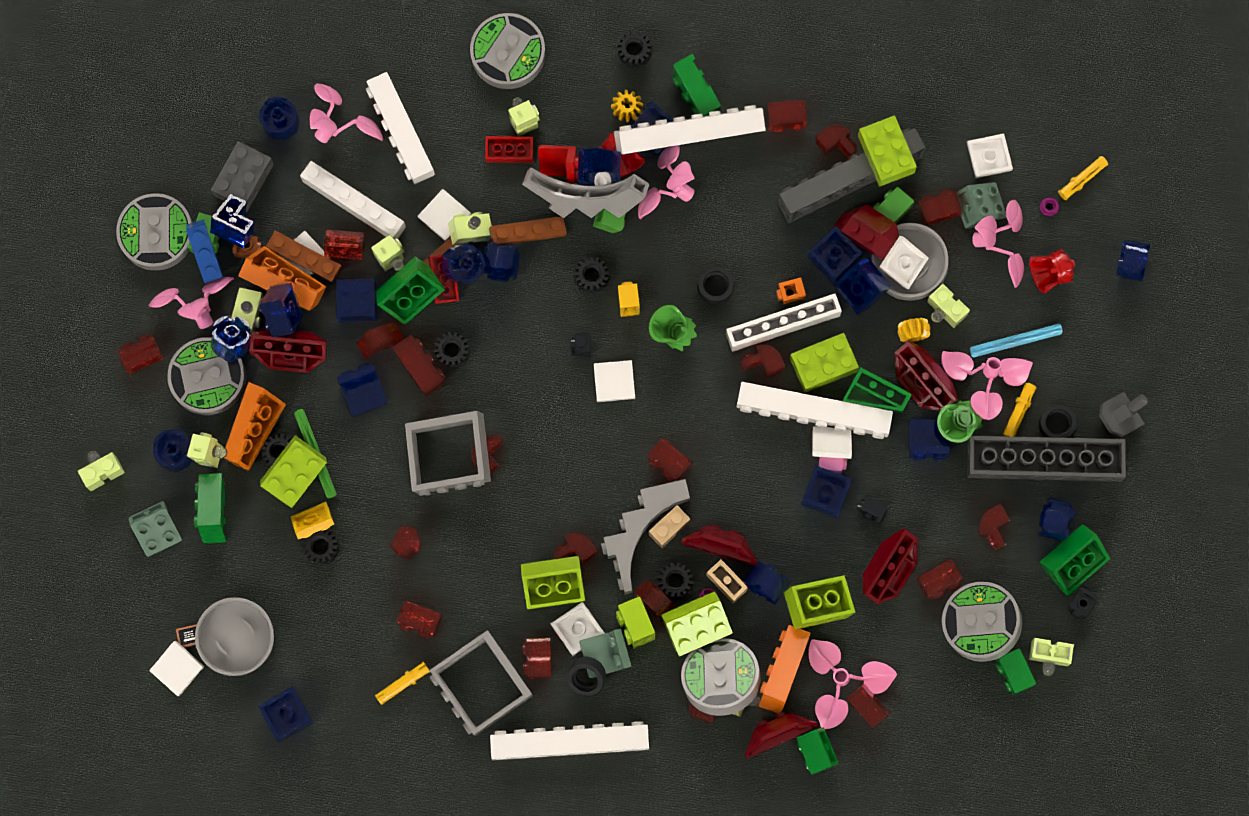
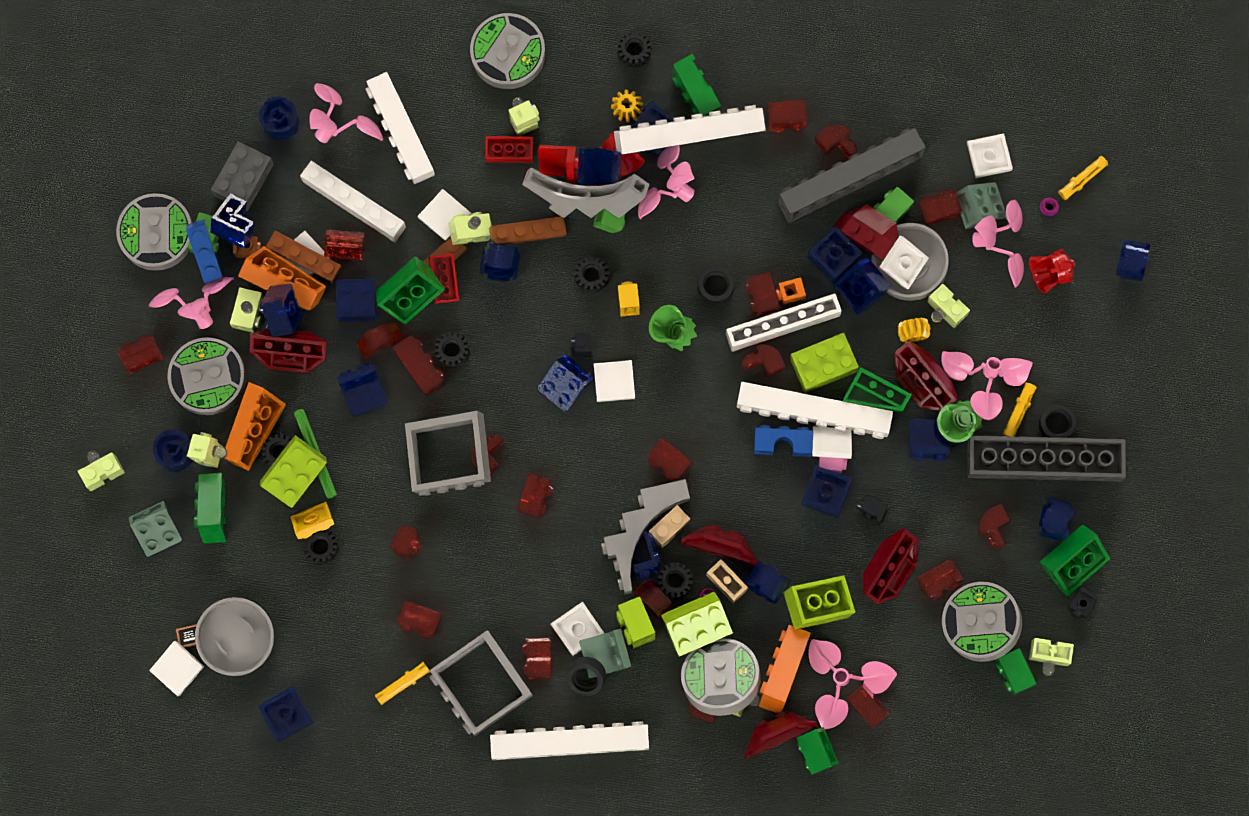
clear blue brick [211,316,251,362] -> none
yellowish green piece [371,235,405,272] -> none
clear blue brick [442,244,485,283] -> none
lime brick [521,556,585,609] -> none
clear red brick [553,533,598,564] -> none
white tile [594,172,612,186] -> none
lime brick [858,115,917,187] -> none
medium azure axle [970,324,1063,357] -> none
dark grey piece [1099,392,1148,437] -> none
none -> clear red brick [517,473,554,519]
none -> clear blue bracket [538,355,594,411]
none -> clear blue bracket [633,529,661,580]
none -> clear red brick [745,272,780,318]
none -> blue arch [754,425,813,457]

